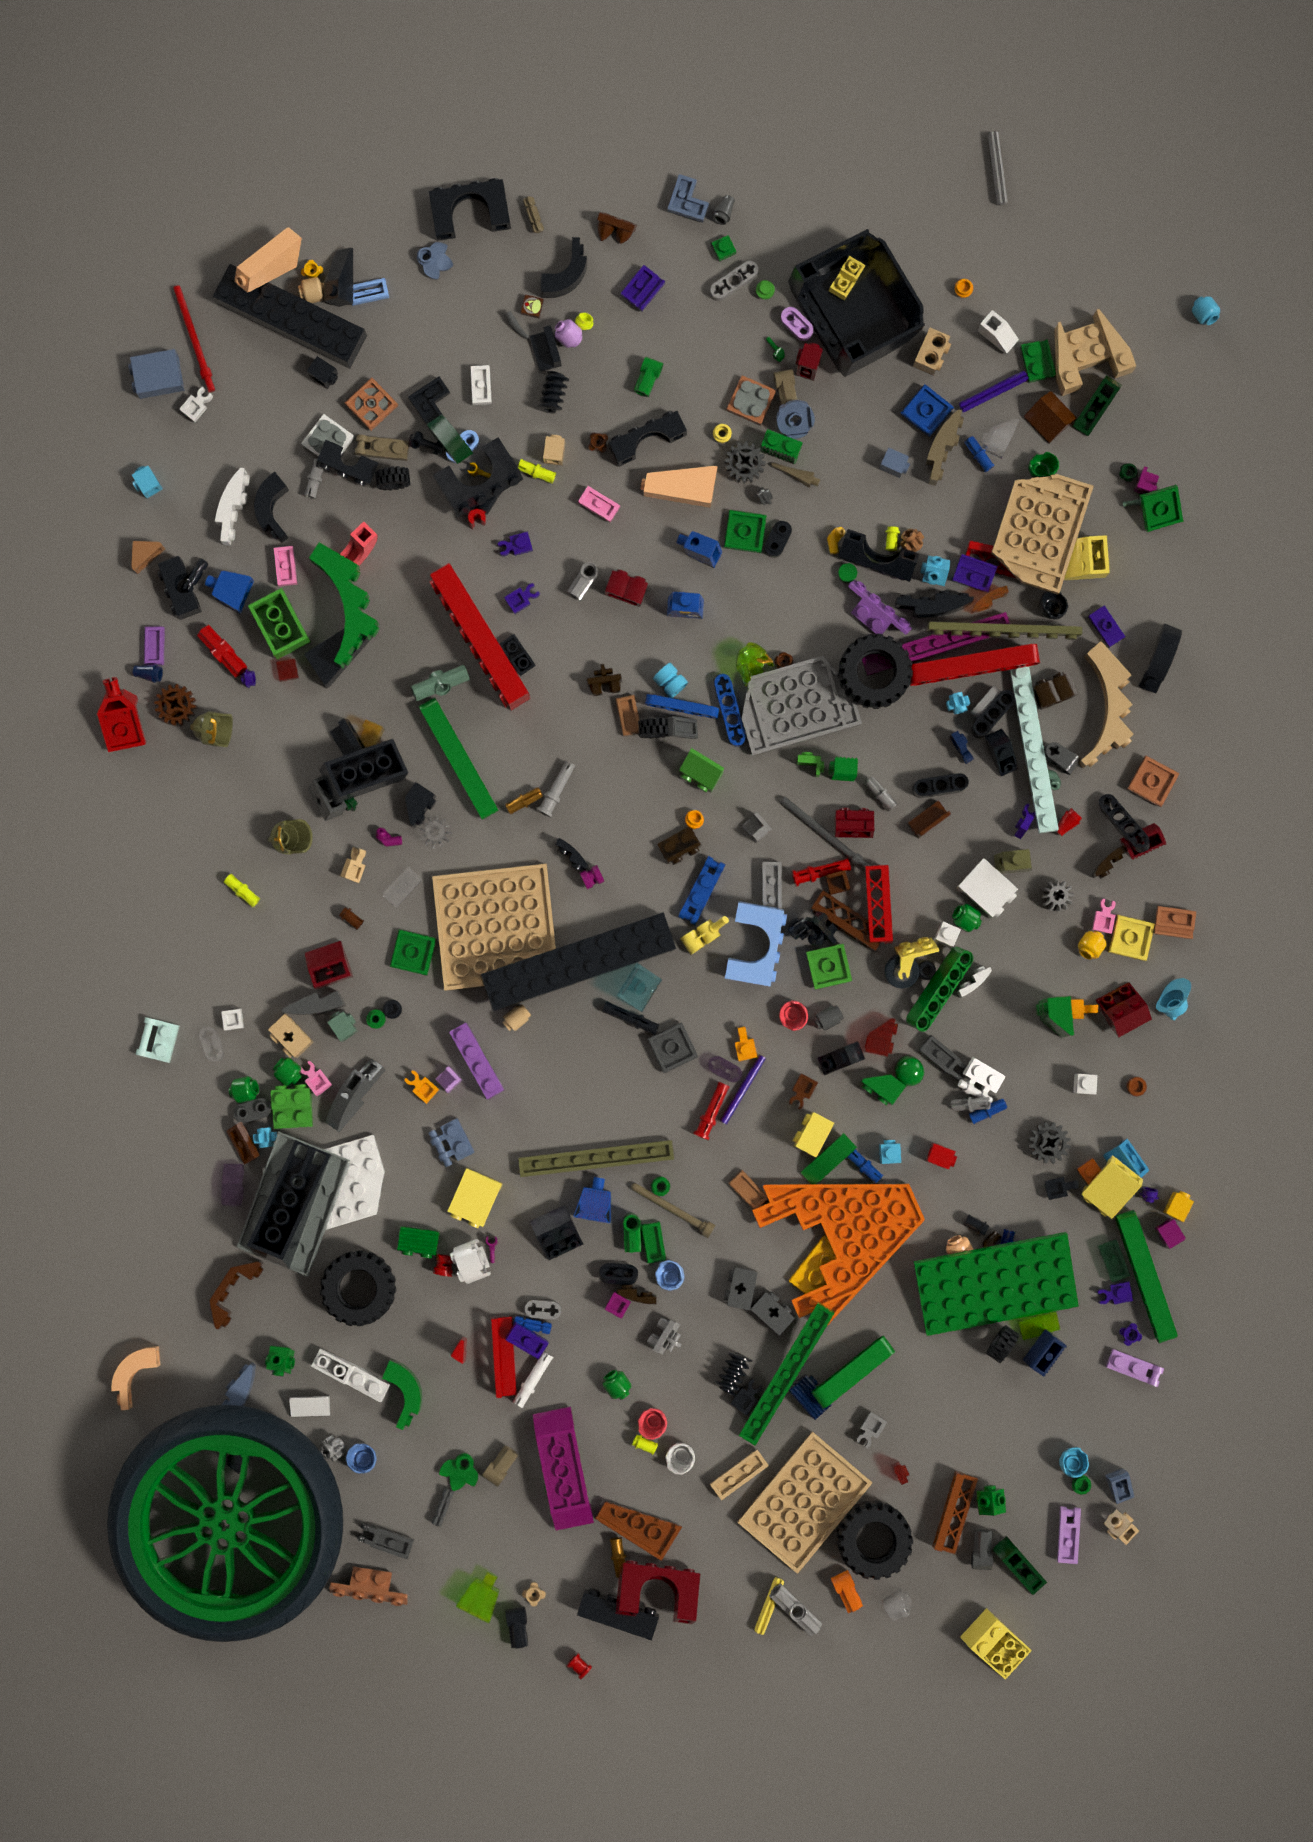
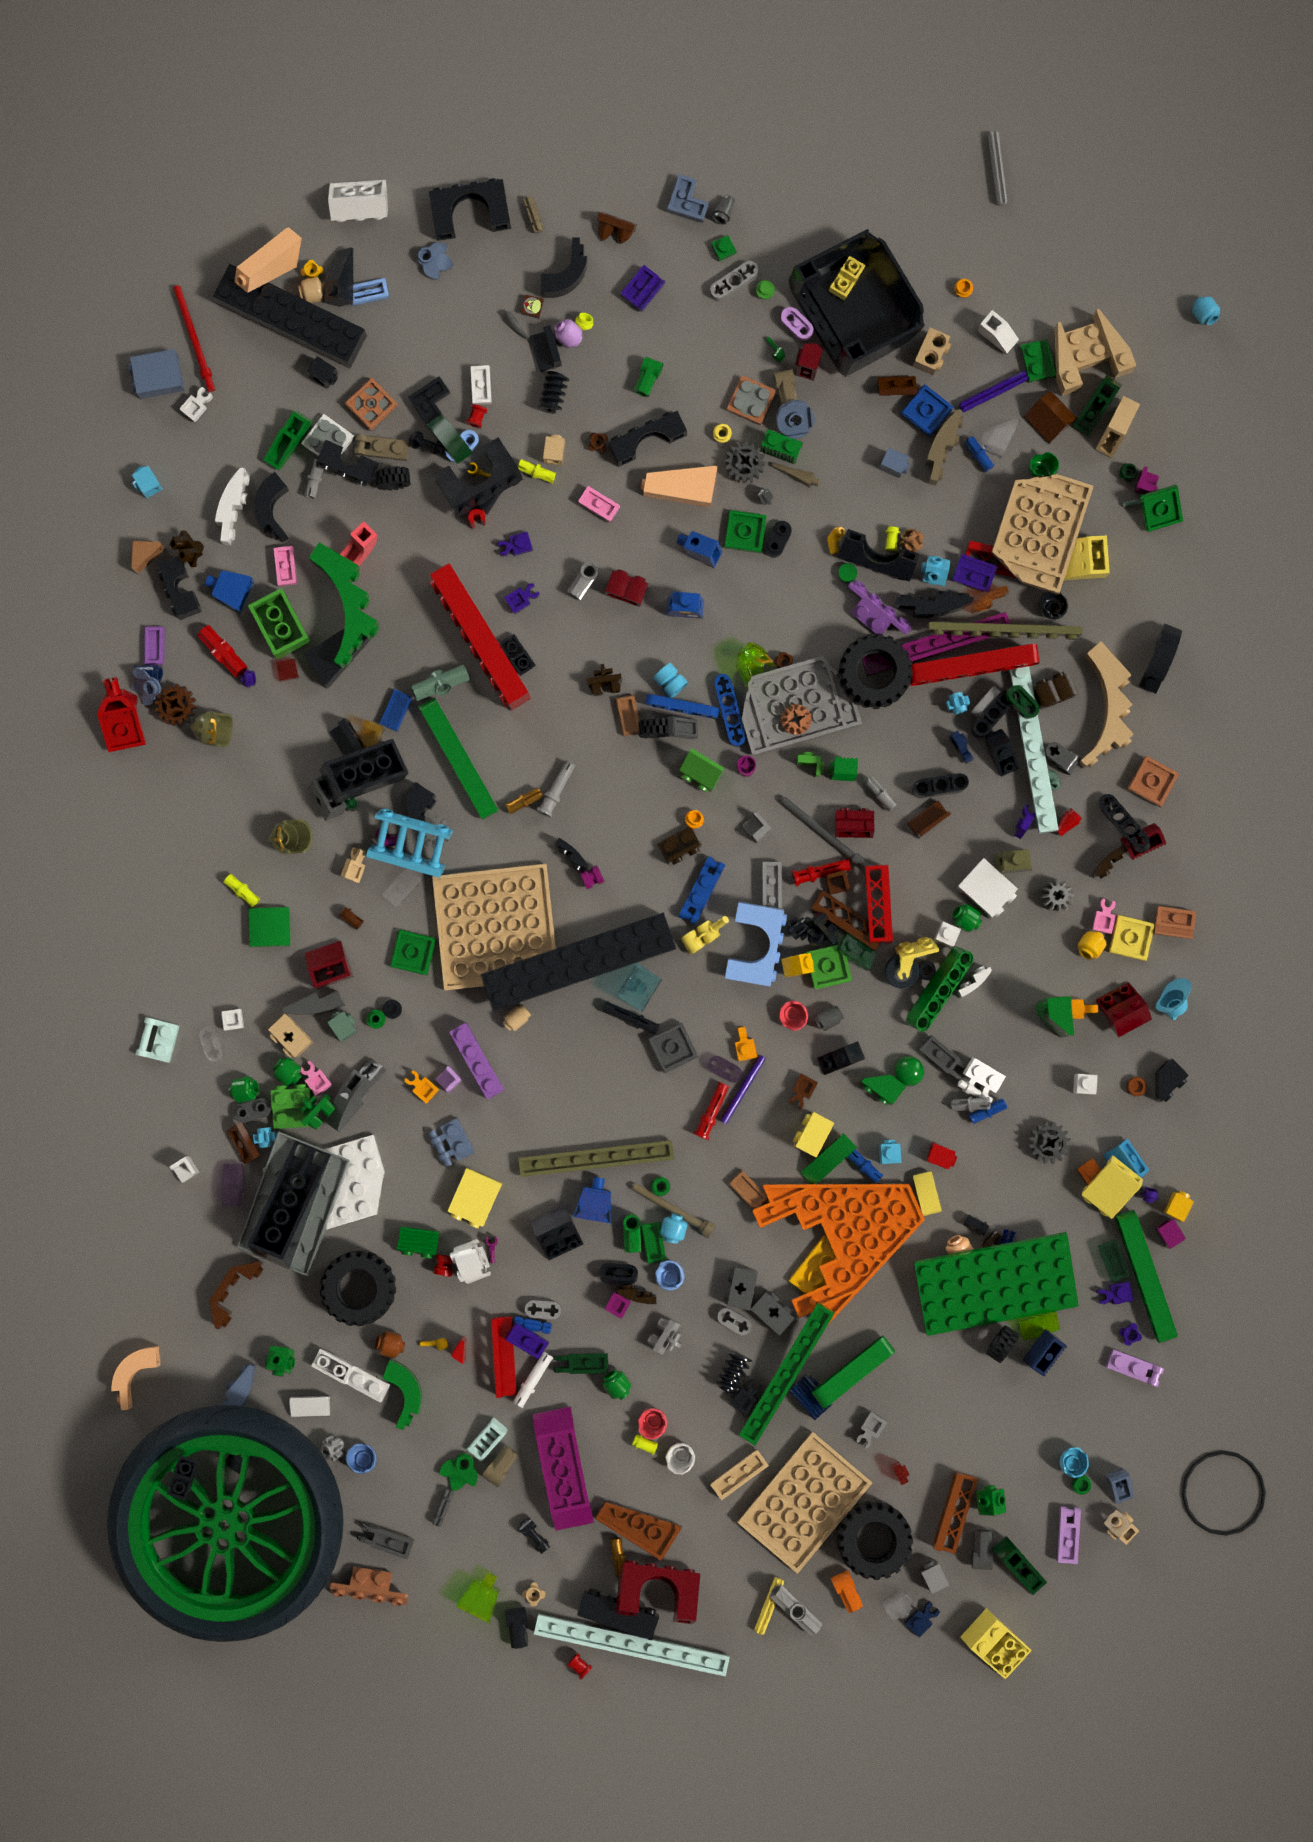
black axle [181,558,208,593] -> none
clear red slope [864,1018,898,1057] -> none
black plate [1044,1177,1080,1200] -> none
dark purple plate [1088,605,1126,648] -> none
none -> sand blue plate [131,668,161,705]
none -> black slope [167,1455,199,1501]
none -> dark brown hips [169,530,204,567]
none -> white panel [169,1156,199,1183]
none -> green slope [248,907,290,947]
none -> green slope [263,411,313,470]
none -> green hips [301,1094,336,1130]
none -> white slope [328,180,388,222]
none -> medium azure fence [366,809,453,878]
none -> dark orange head [375,1331,405,1358]
none -> blue tile [379,689,413,732]
none -> yellow hand [420,1338,448,1351]
none -> red bush [466,404,488,429]
none -> light aqua slope [467,1417,508,1462]
none -> black bar [518,1518,550,1554]
none -> light aqua plate [534,1613,730,1677]
none -> dark green hinge [554,1353,608,1374]
none -> medium azure head [660,1213,687,1244]
none -> light grey beam [717,1307,752,1335]
none -> magenta wheel [737,755,756,777]
none -> nougat gear [781,704,812,735]
none -> yellow brick [781,953,814,978]
none -> clear green plate [836,933,878,971]
none -> reddish brown plate [877,376,917,396]
none -> dark blue plate [905,1601,940,1638]
none -> light yellow slope [913,1171,942,1216]
none -> light grey brick [919,1560,949,1594]
none -> dark green plate [1006,685,1040,719]
none -> tan slope [1095,396,1140,458]
none -> black slope [1155,1058,1189,1102]
none -> black piece [1182,1451,1266,1536]

